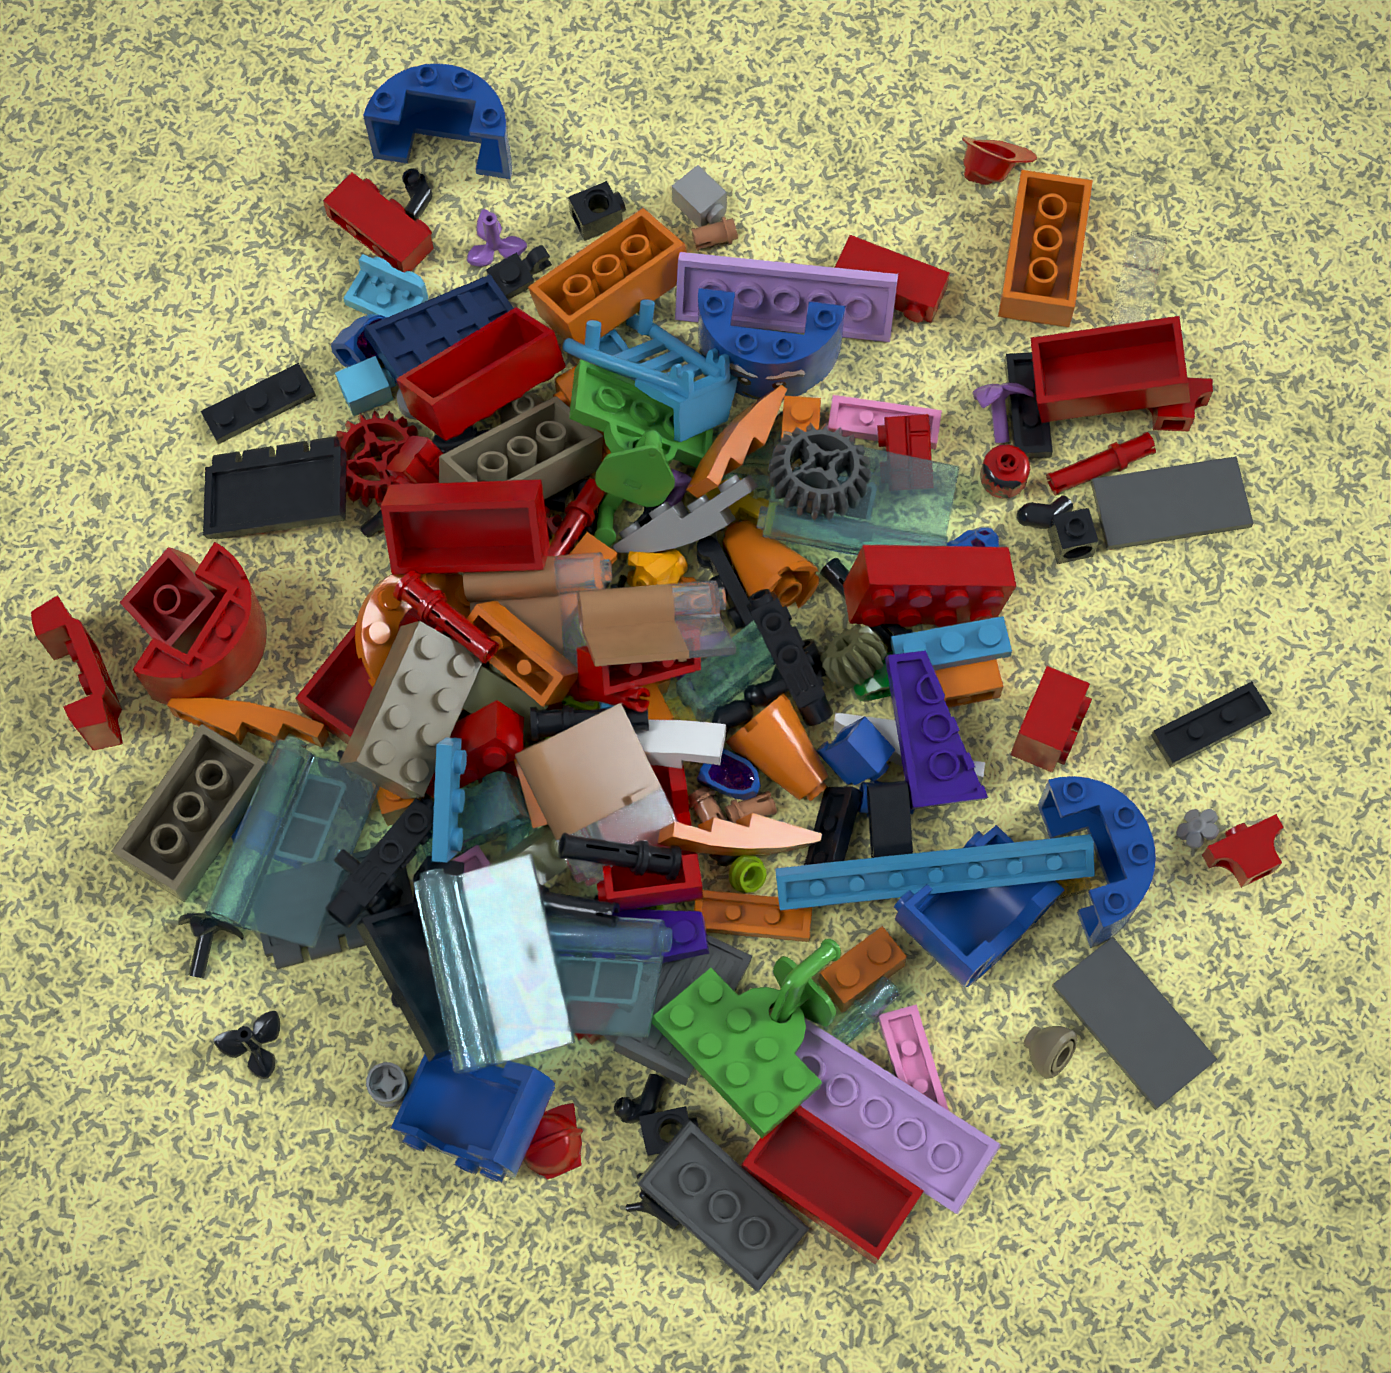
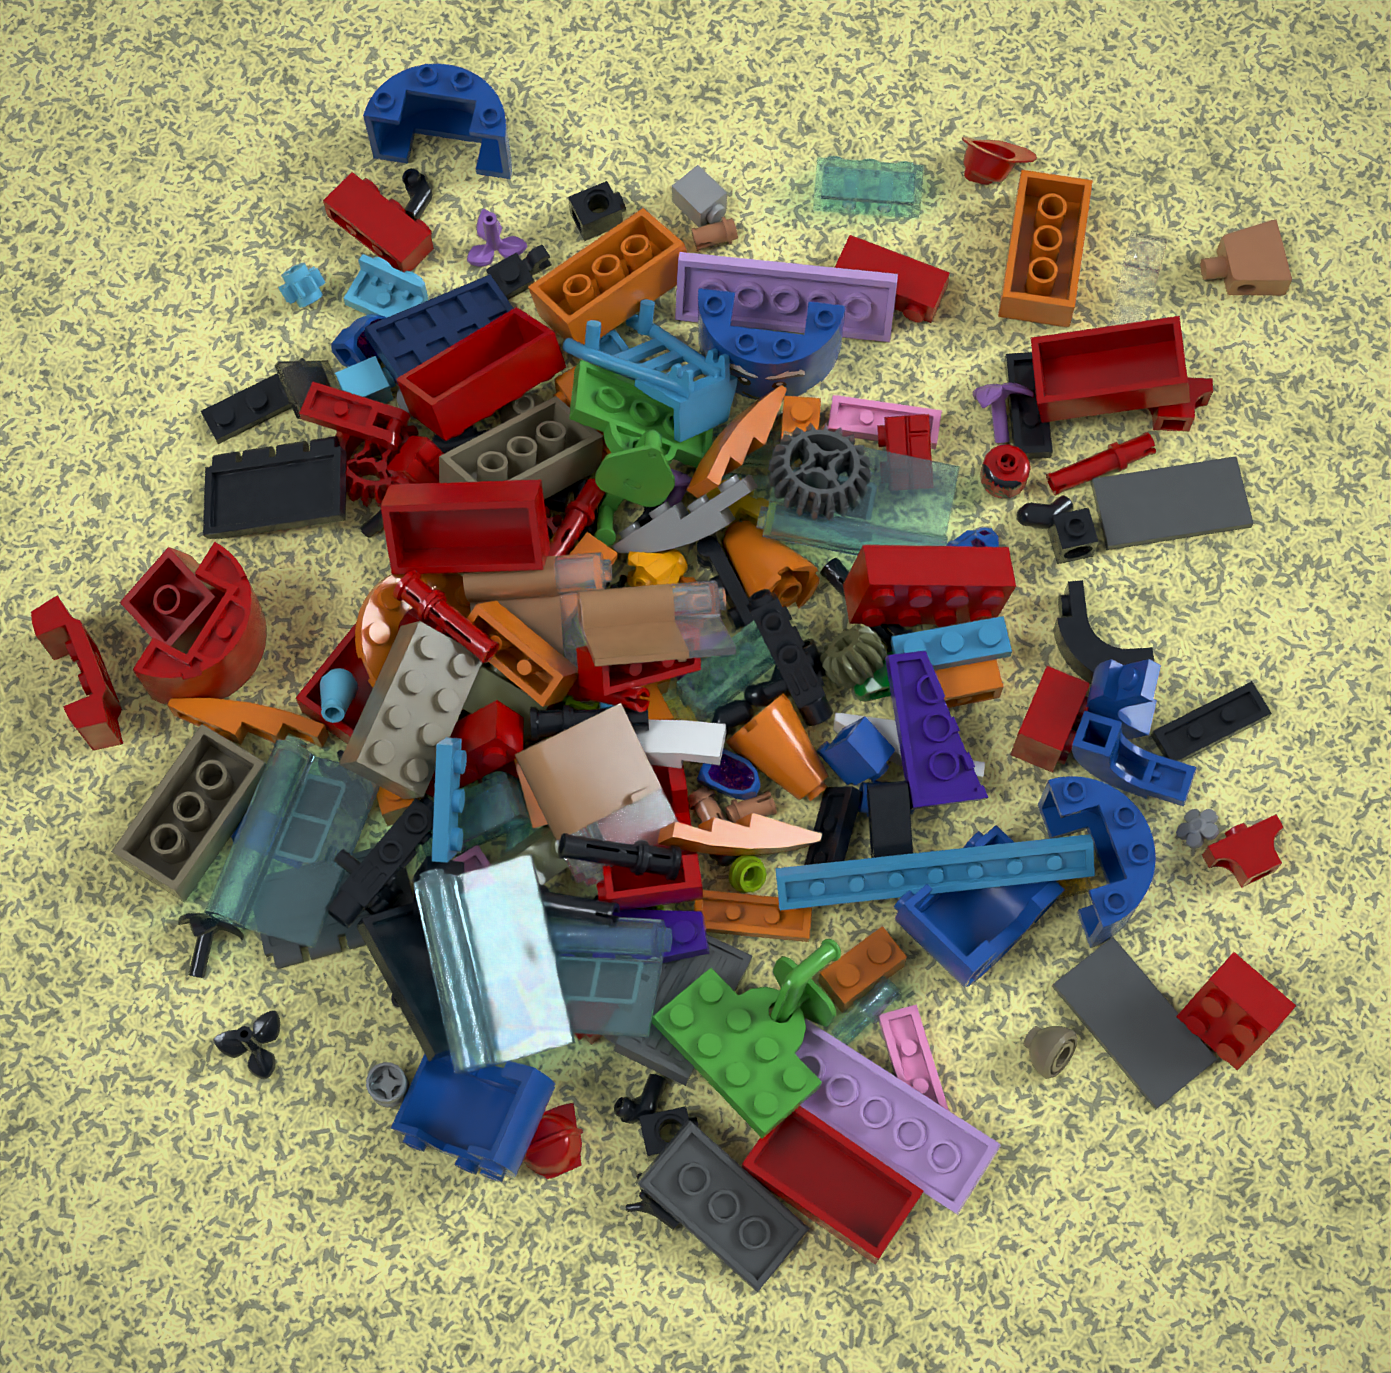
none -> clear smoke piece [275,358,340,419]
none -> medium azure gear [278,263,326,308]
none -> red plate [299,382,411,450]
none -> medium azure cone [320,668,358,723]
none -> clear light blue brick [813,156,924,219]
none -> black arch [1053,580,1154,684]
none -> blue arch [1072,711,1196,807]
none -> blue arch [1086,659,1161,739]
none -> red brick [1176,952,1296,1071]
none -> nougat torso [1200,219,1292,296]

